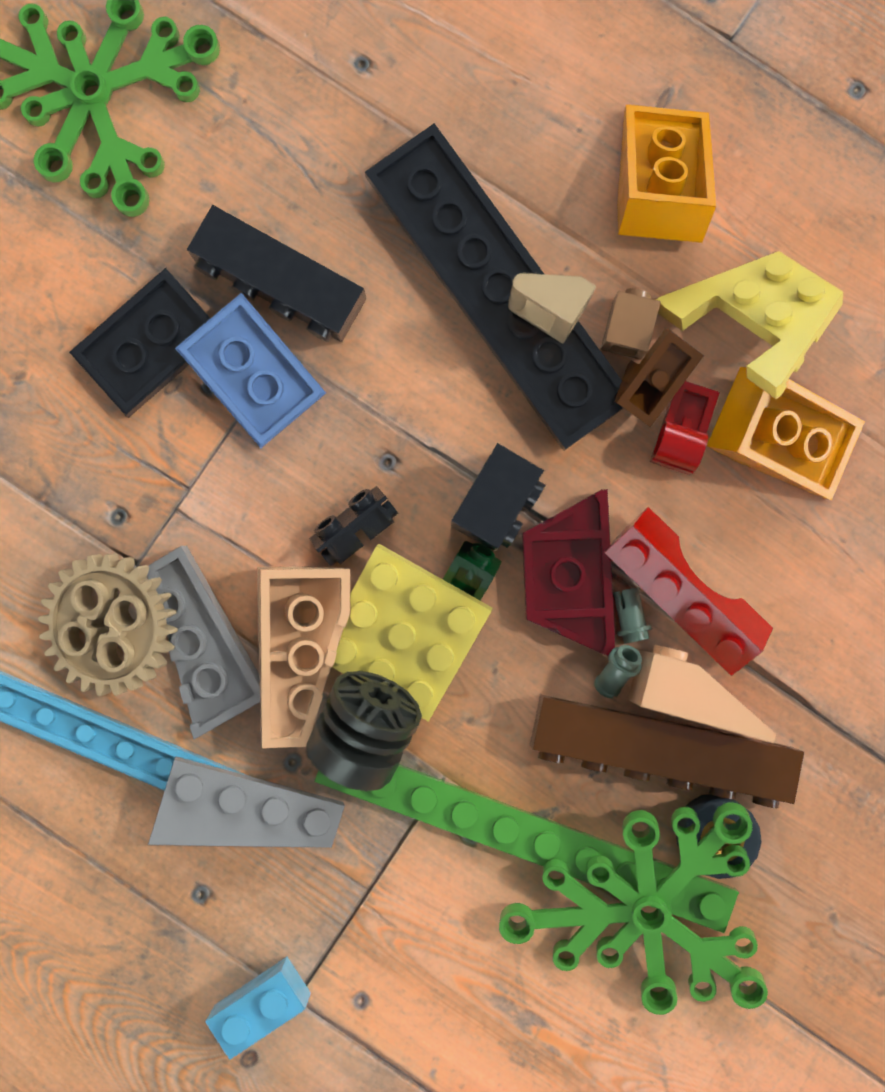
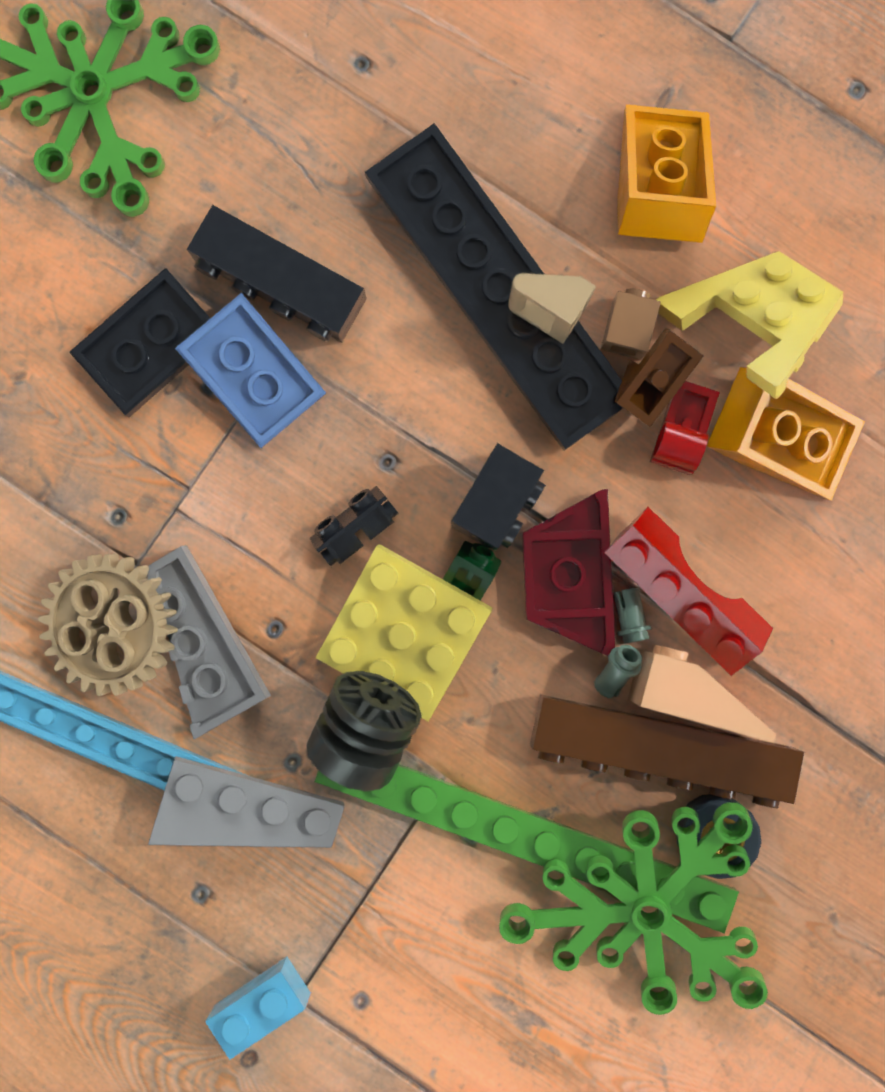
light nougat wedge [257,566,350,748] -> none

